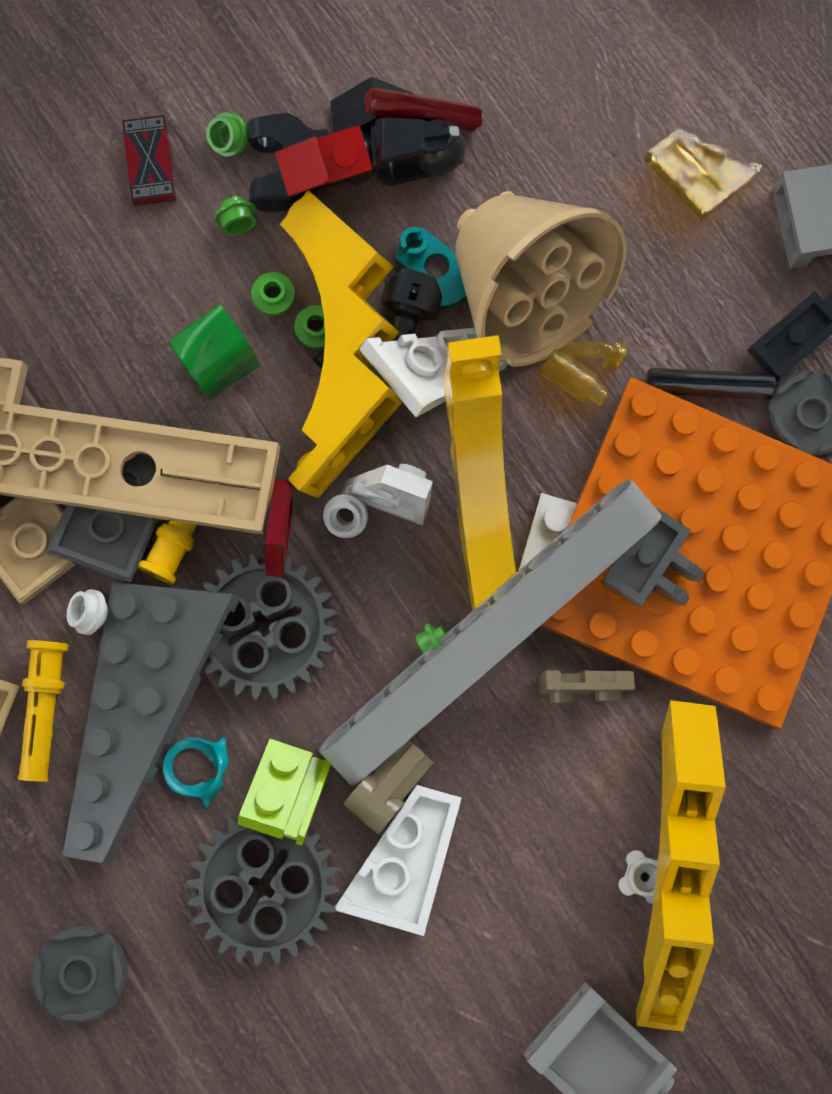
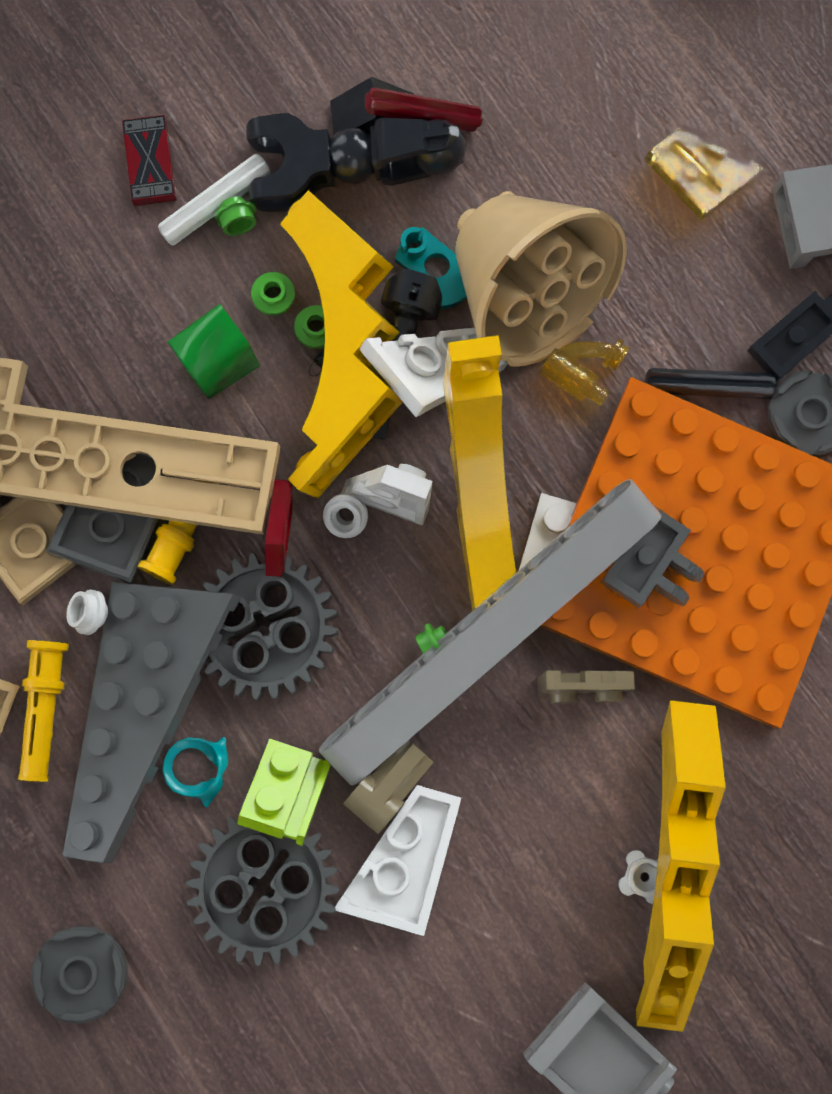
bright green plate [206,112,247,157] -> none
red slope [275,125,373,196] -> none
none -> white axle [158,154,270,245]

